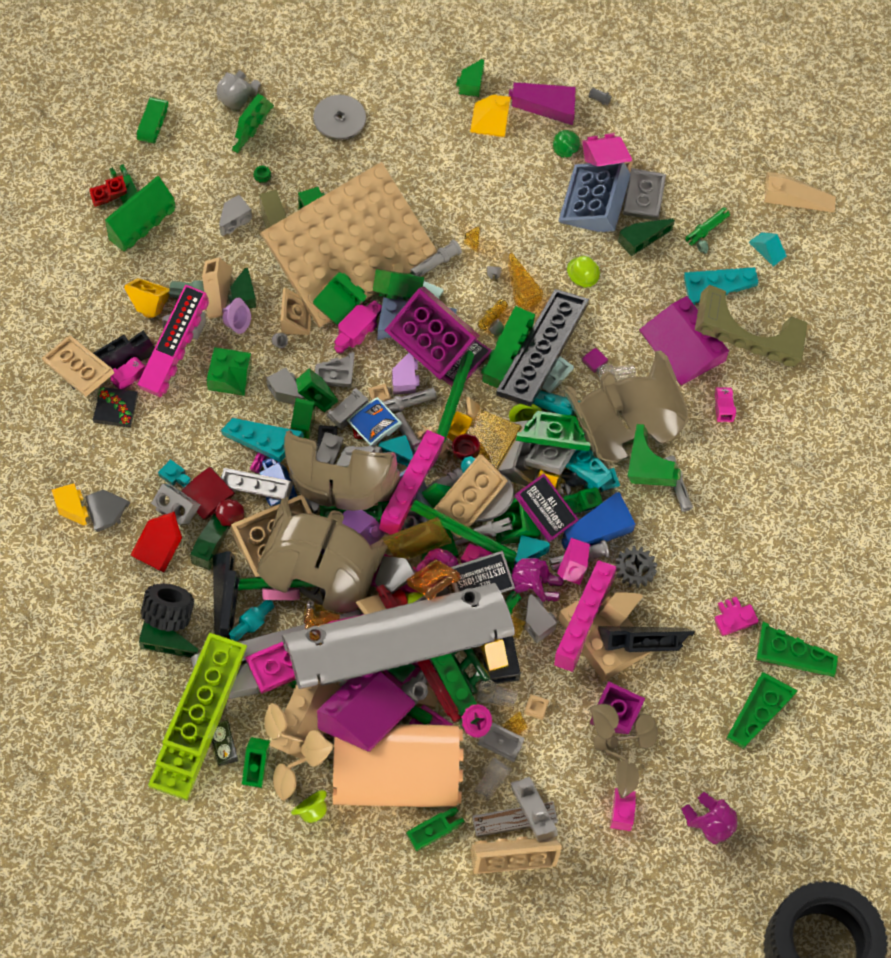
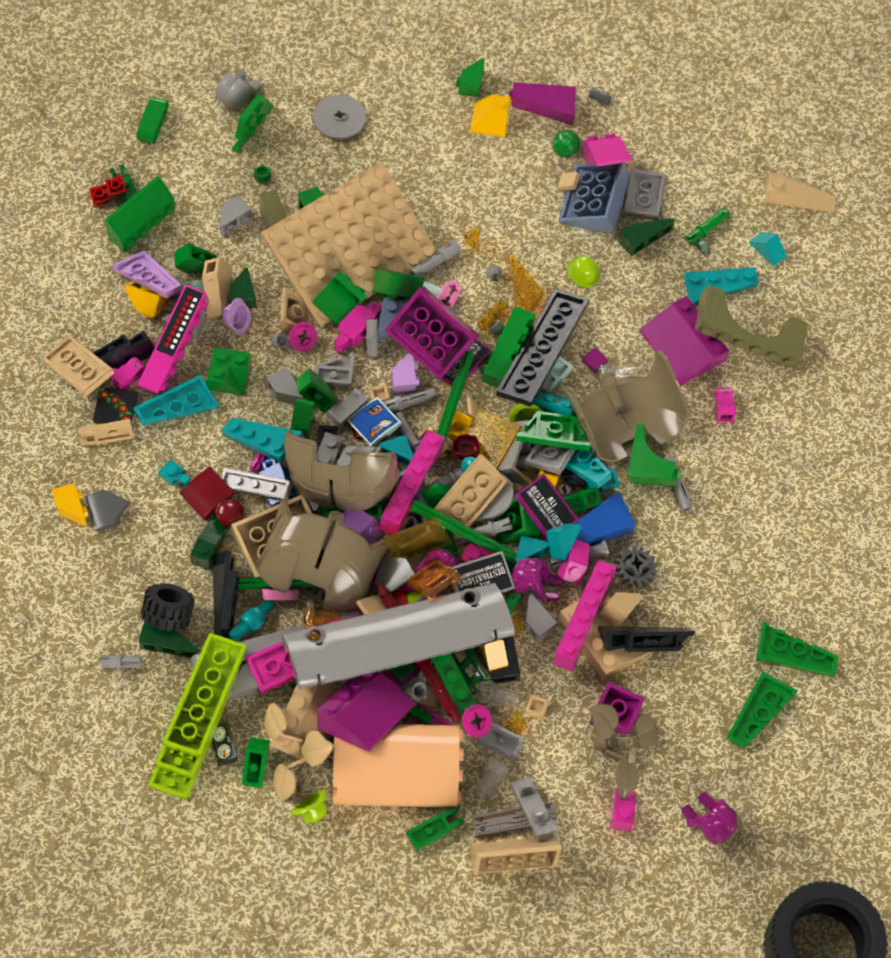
red tile [130,512,182,573] -> none
light grey brick [151,484,201,525] -> none
dark pink hinge [714,597,759,636] -> none
none -> tan hinge [77,419,134,445]
none -> light grey axle [101,654,142,670]
none -> lavender wing [112,250,182,298]
none -> teal wing [134,374,219,426]
none -> green slope [174,243,216,273]
none -> dark pink gear [288,322,317,352]
none -> light grey axle [365,319,380,356]
none -> bright pink beam [437,280,461,308]
none -> teal slope [546,524,582,561]
none -> tan tile [558,172,580,191]

